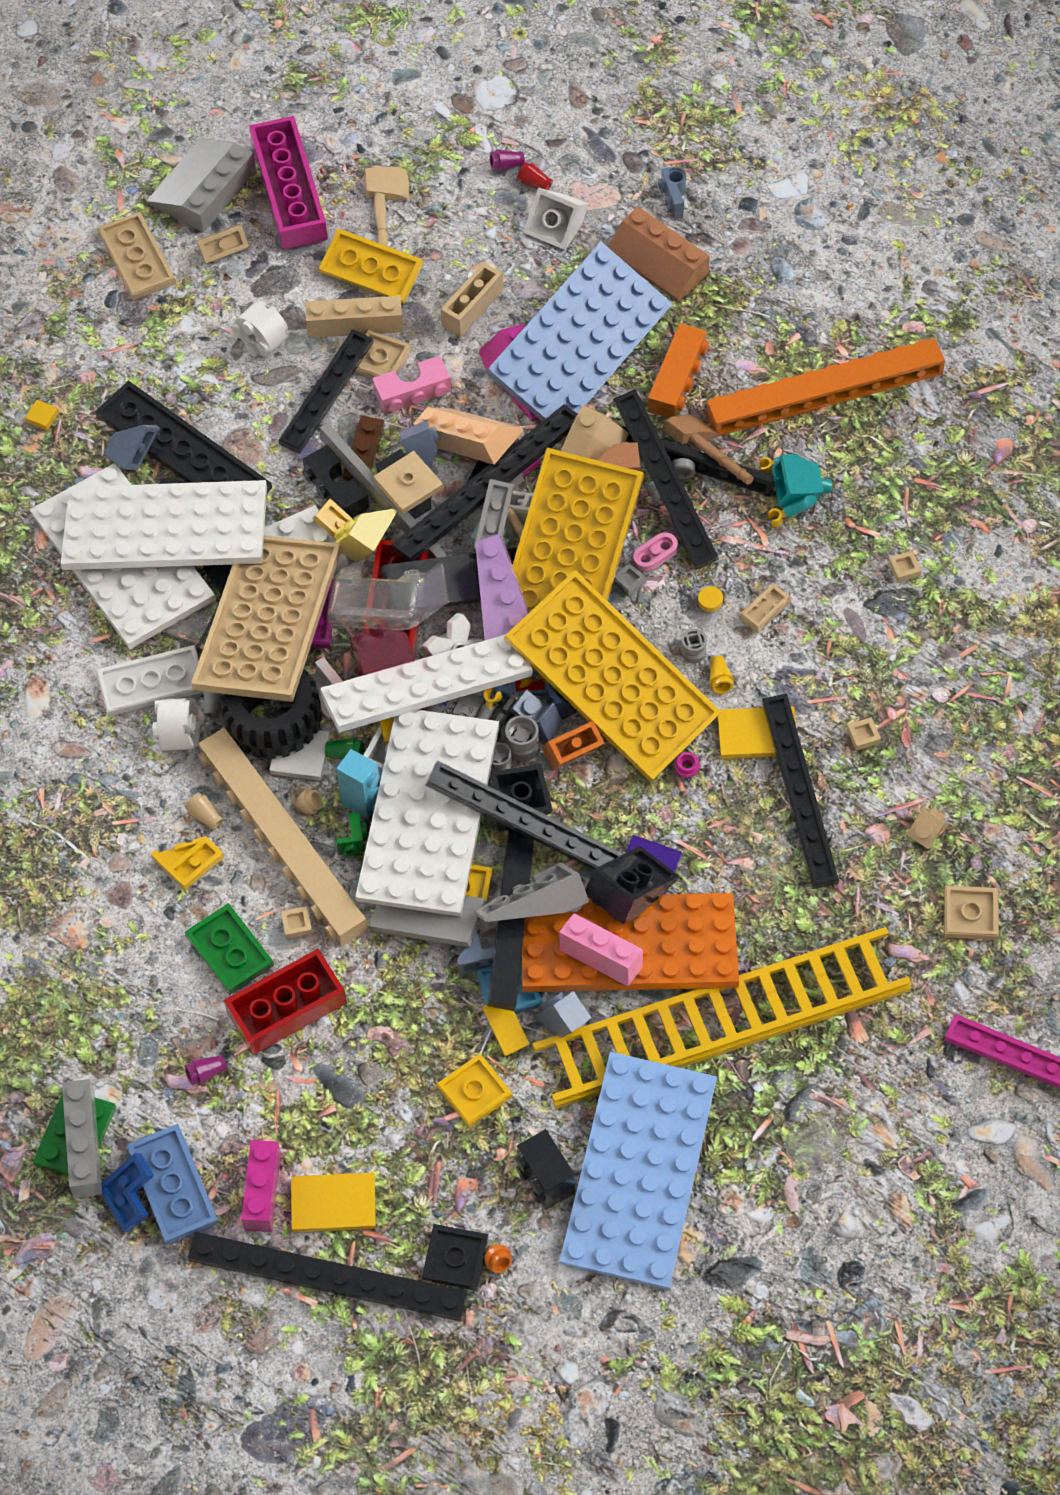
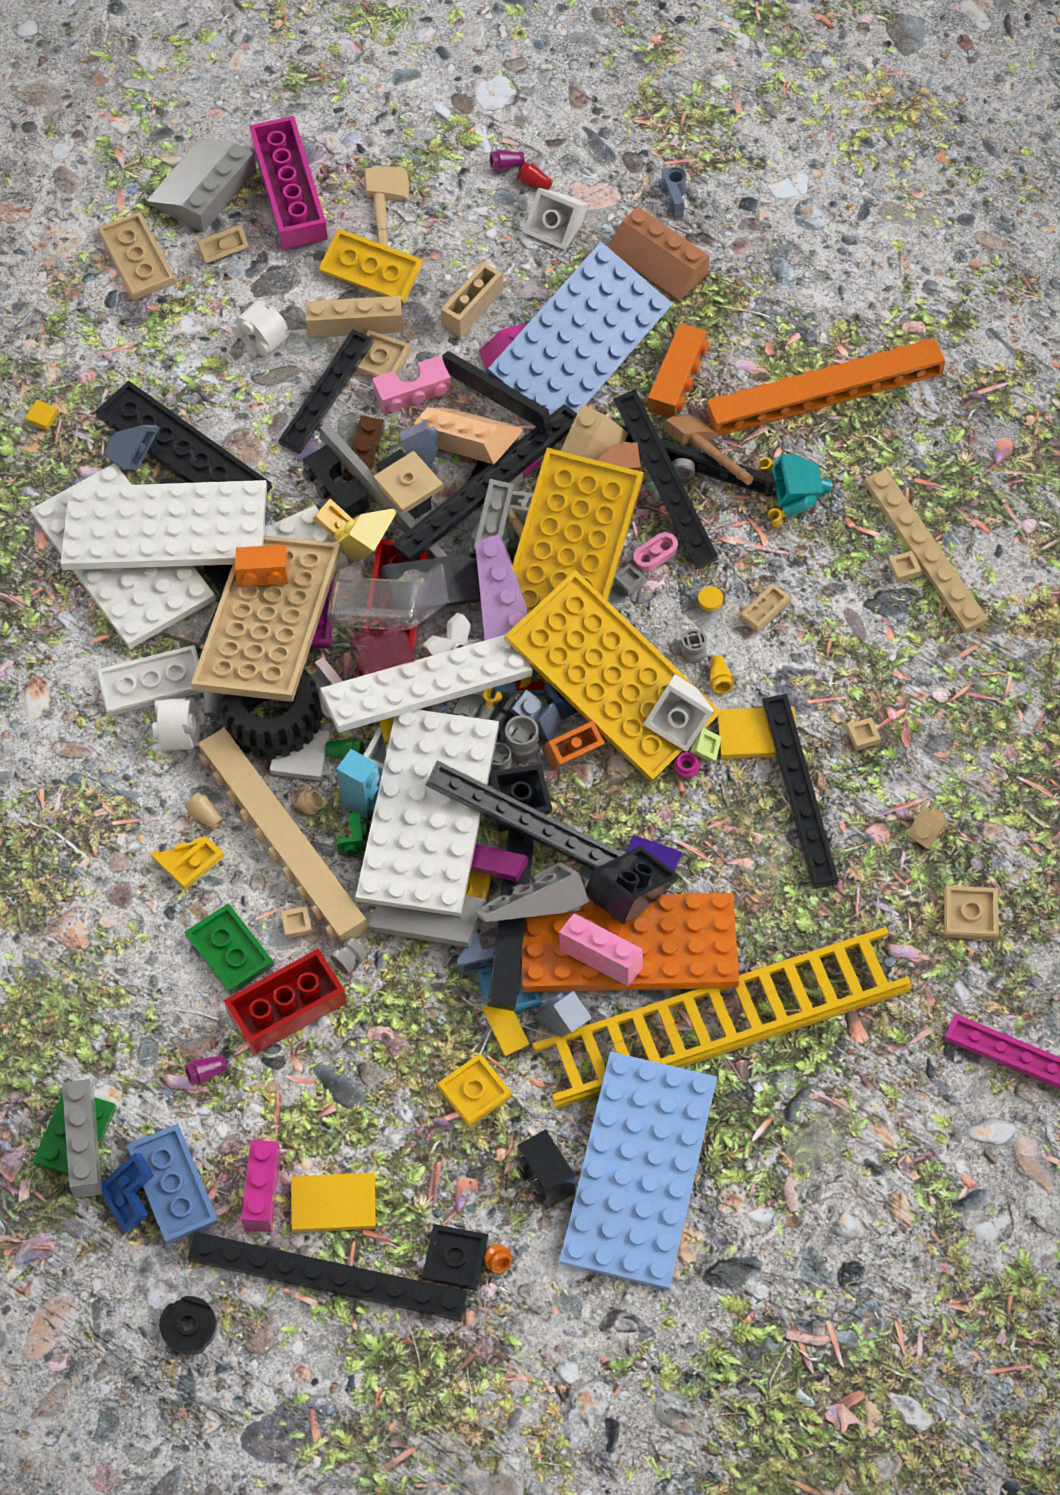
none -> black plate [159,1296,217,1355]
none -> orange brick [235,544,289,587]
none -> light grey wheel [330,937,367,975]
none -> black tile [442,351,552,432]
none -> magenta tile [470,844,528,882]
none -> white slope [643,674,714,752]
none -> yellowish green plate [690,728,722,762]
none -> tan plate [864,469,988,634]

